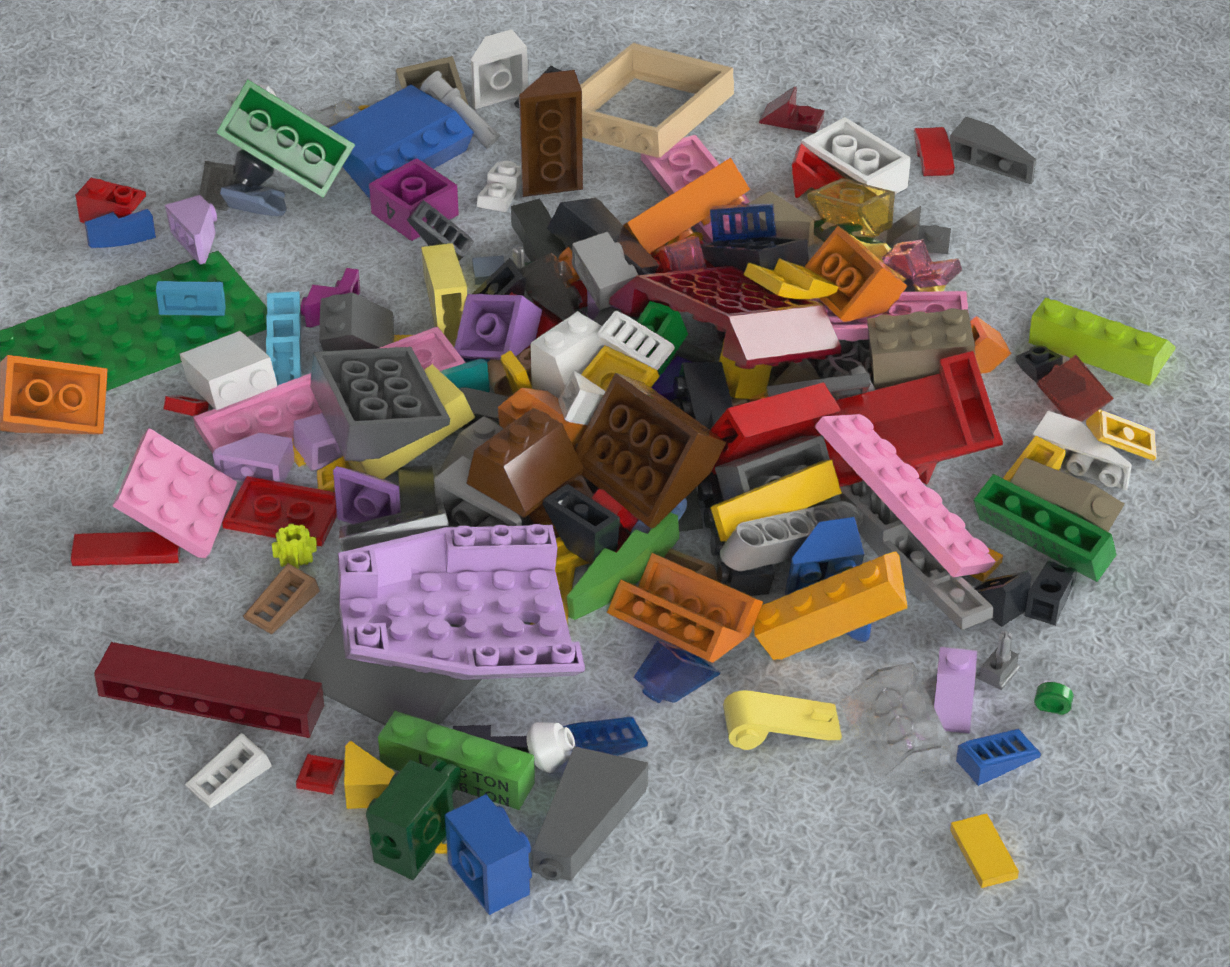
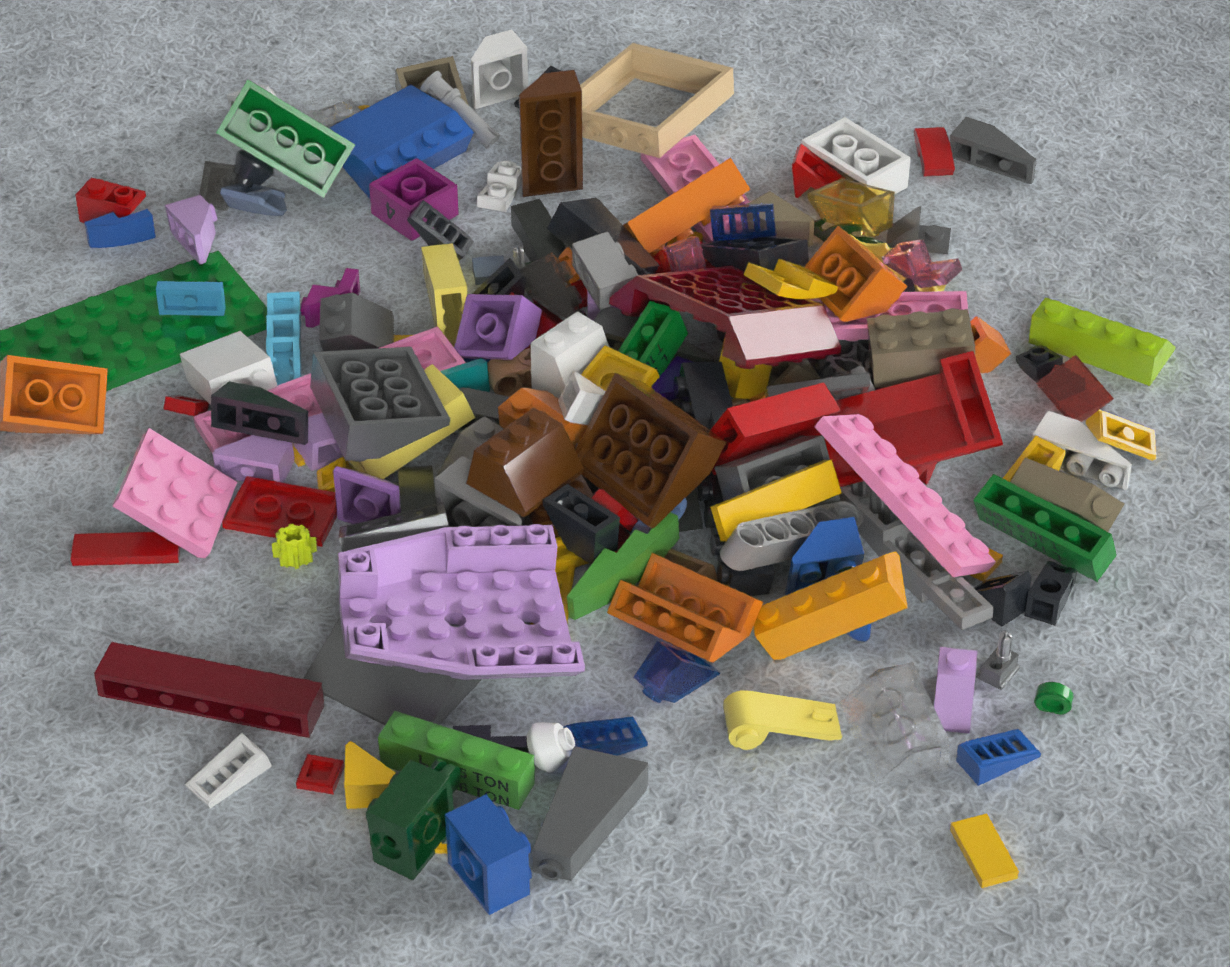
medium nougat slope [243,563,320,634] -> none
yellow tile [500,350,532,394] -> none
white slope [597,311,675,370] -> none
dark red slope [759,86,825,133] -> none
none -> black slope [211,381,308,445]

